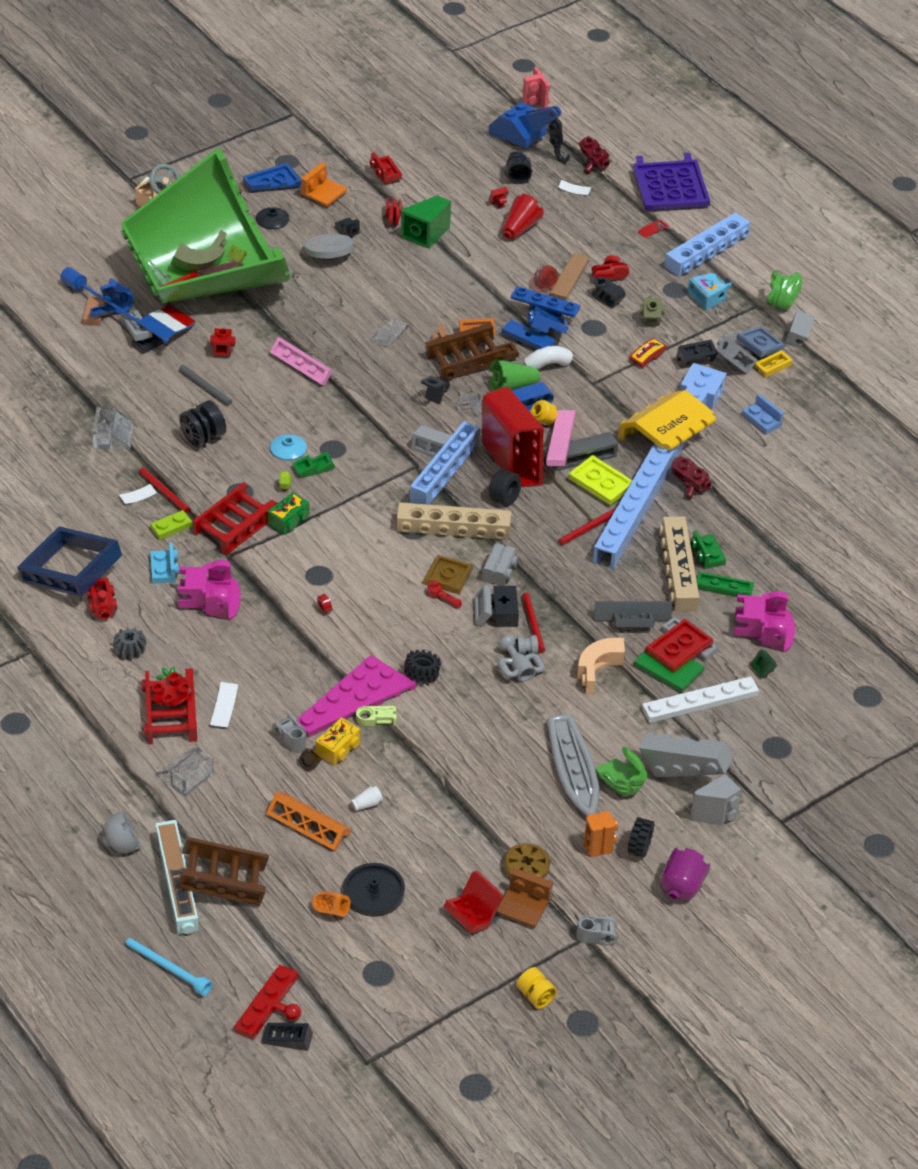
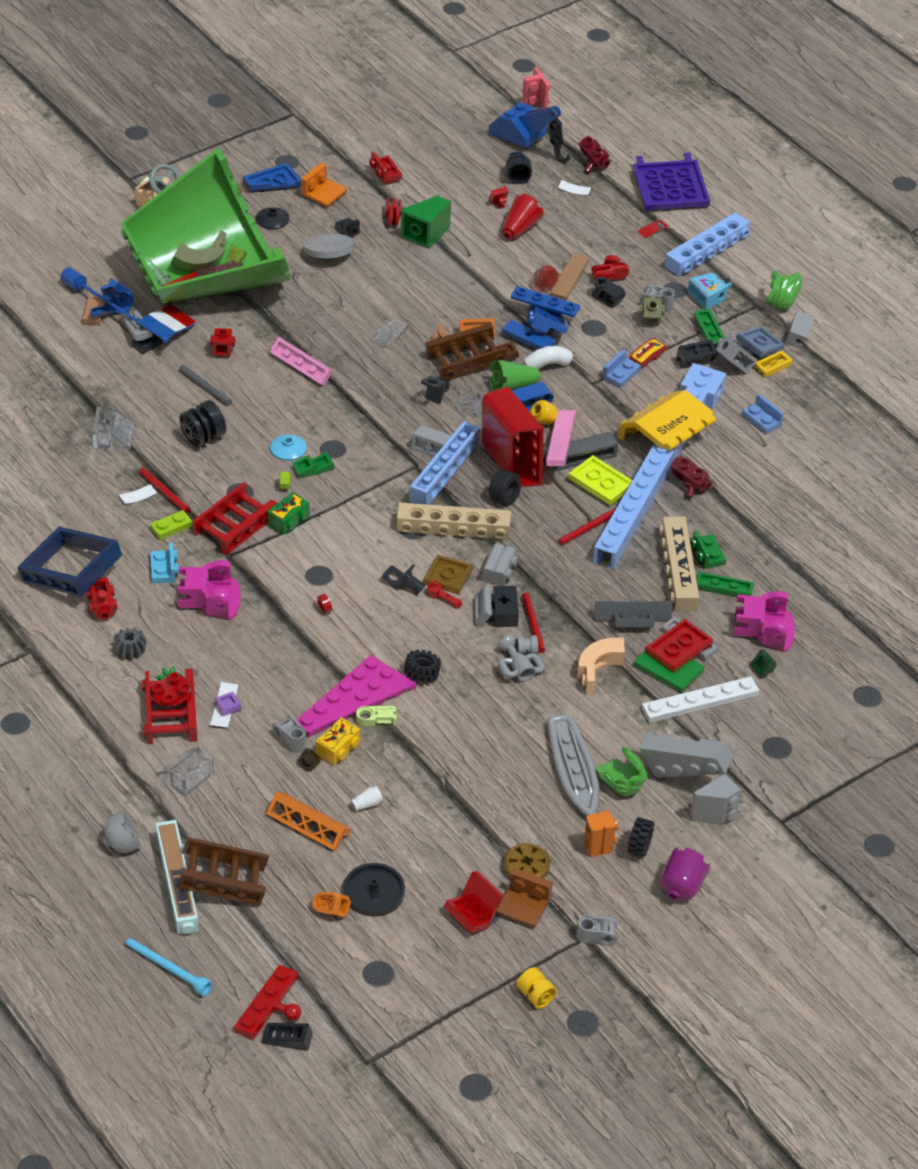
none -> medium lavender tile [215,691,242,716]
none -> black bracket [381,564,426,594]
none -> medium blue bracket [603,349,641,389]
none -> light grey piece [640,285,675,311]
none -> green plate [693,309,725,348]

